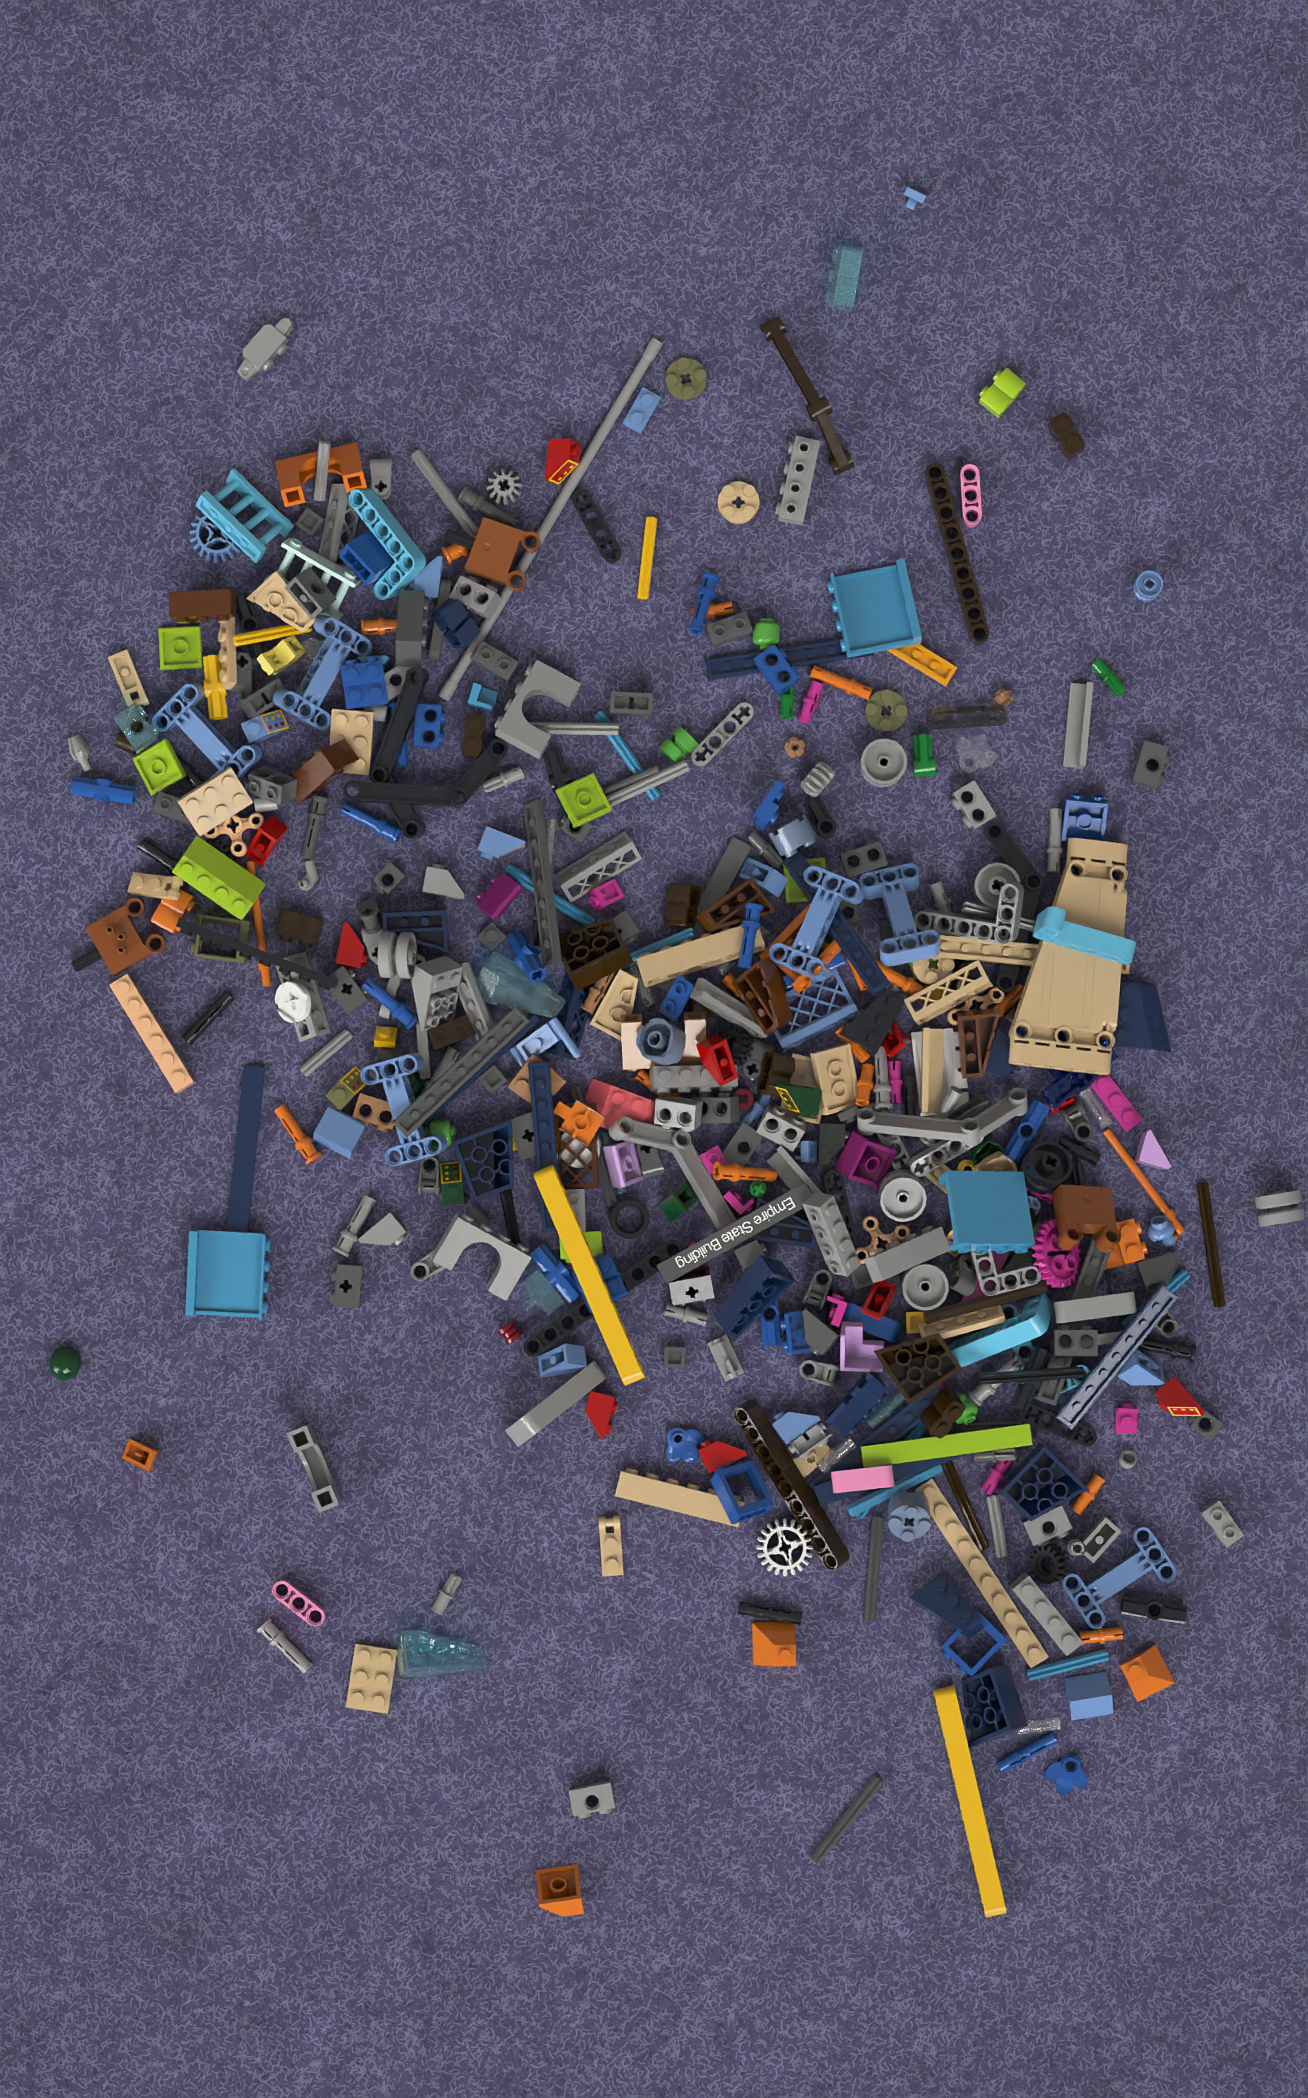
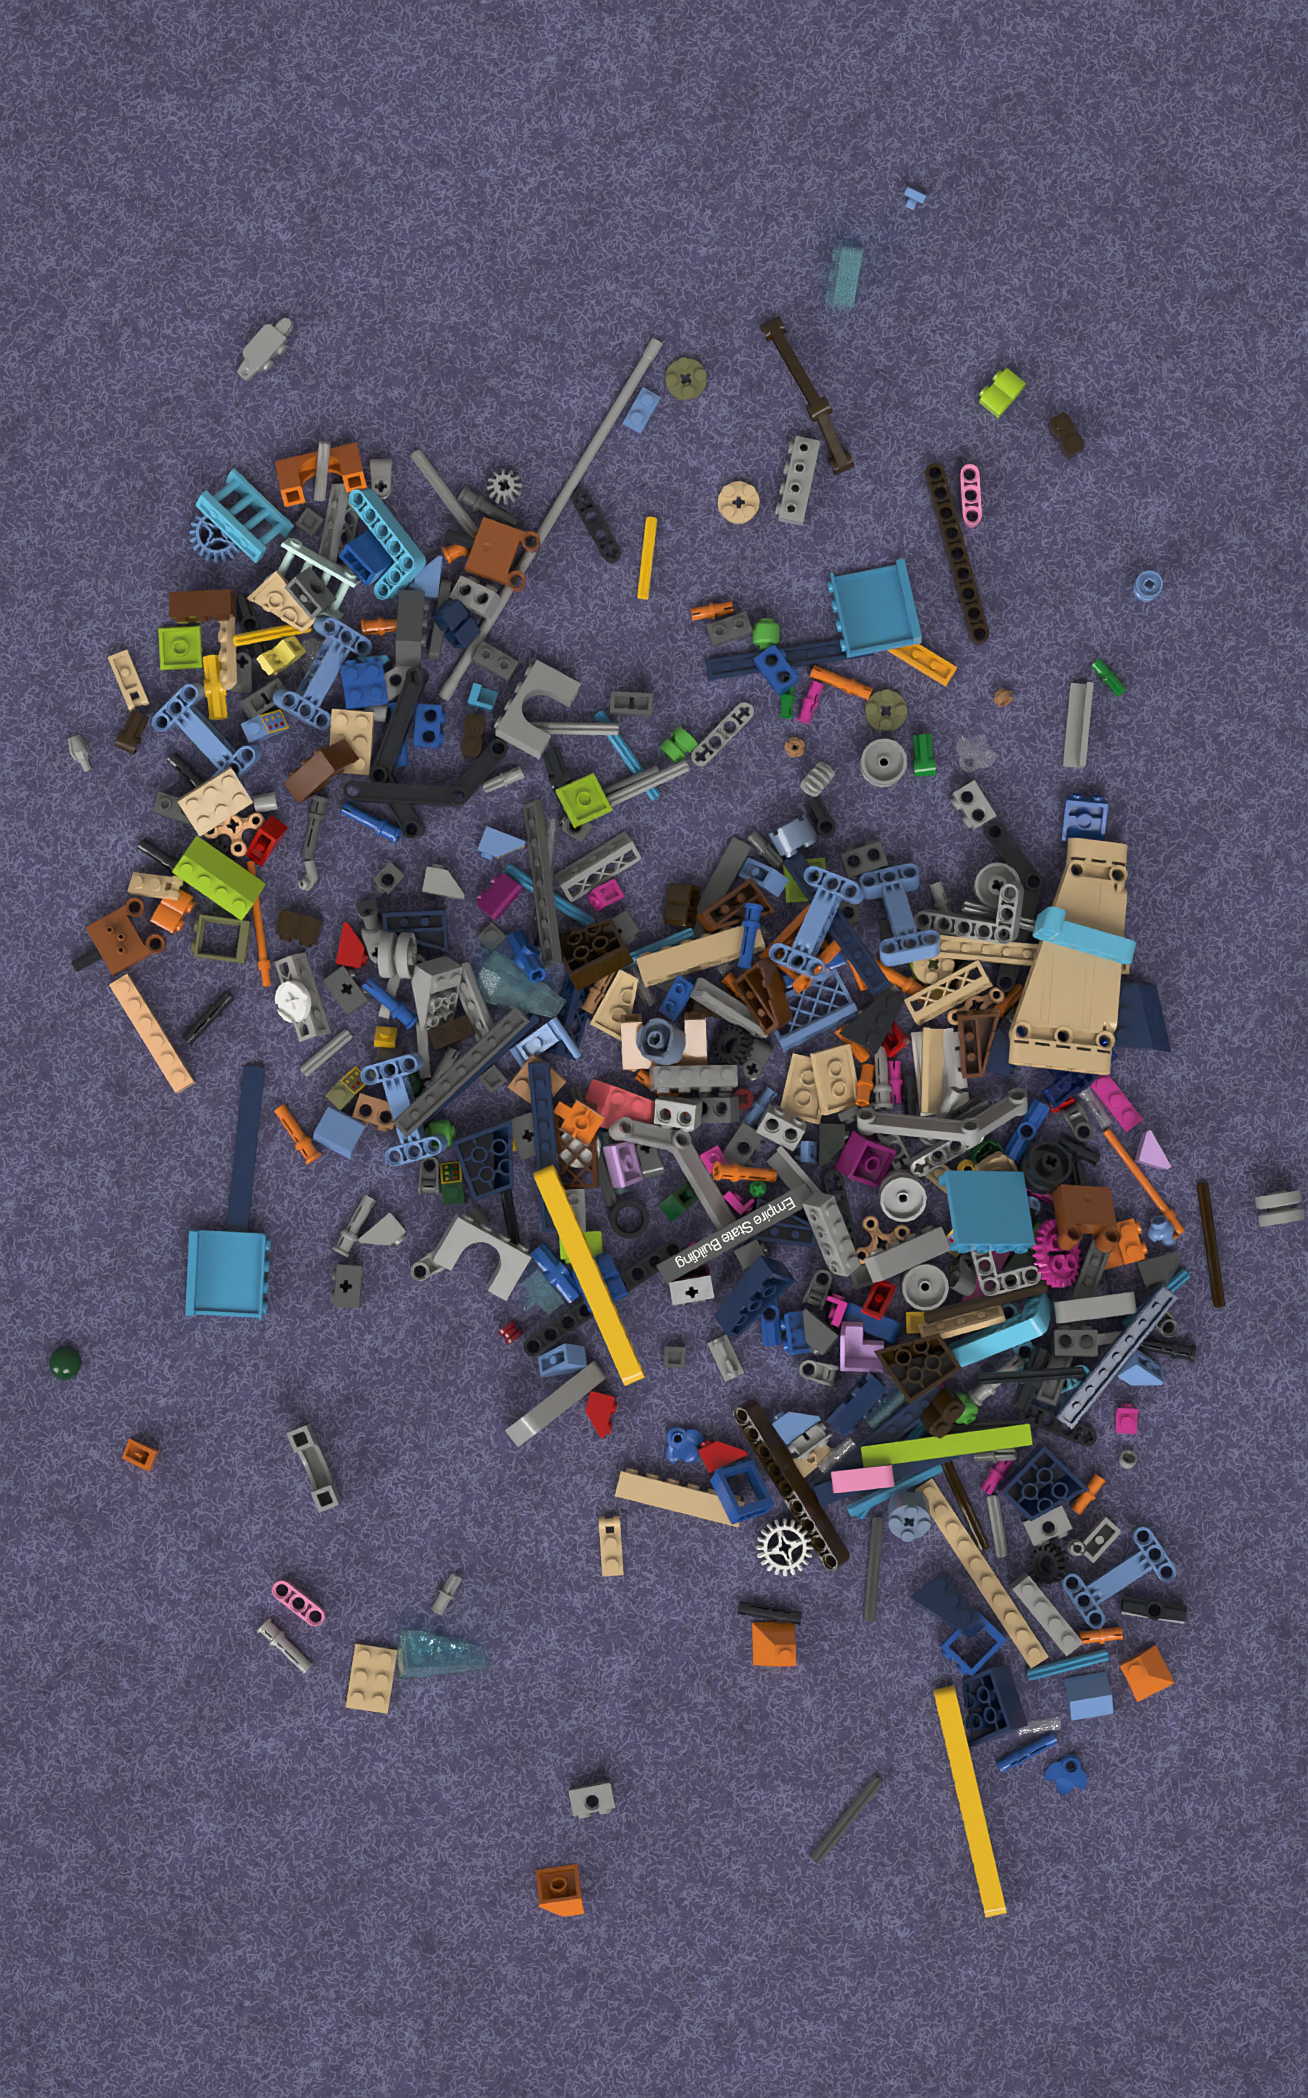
blue piece [70,776,136,805] -> none
clear light blue brick [113,703,159,754] -> none
lime tile [132,739,187,796] -> none
black plate [176,918,339,991] -> none
dark grey brick [247,766,297,806] -> none
red slope [545,439,582,485] -> none
light grey pin [664,1302,708,1326] -> none
blue pin [689,572,720,635] -> none
red slope [696,1036,738,1086] -> none
blue plate [753,780,785,831] -> none
dark brown brick [756,1052,795,1099] -> none
dark green slope [775,1082,822,1118] -> none
clear smoke beam [925,704,1008,729] -> none
light grey pin [1046,808,1063,873] -> none
dark grey brick [1131,740,1171,789] -> none
red slope [1155,1377,1205,1416] -> none
dark grey brick [1188,1409,1223,1441] -> none
light grey brick [1199,1499,1244,1548] -> none

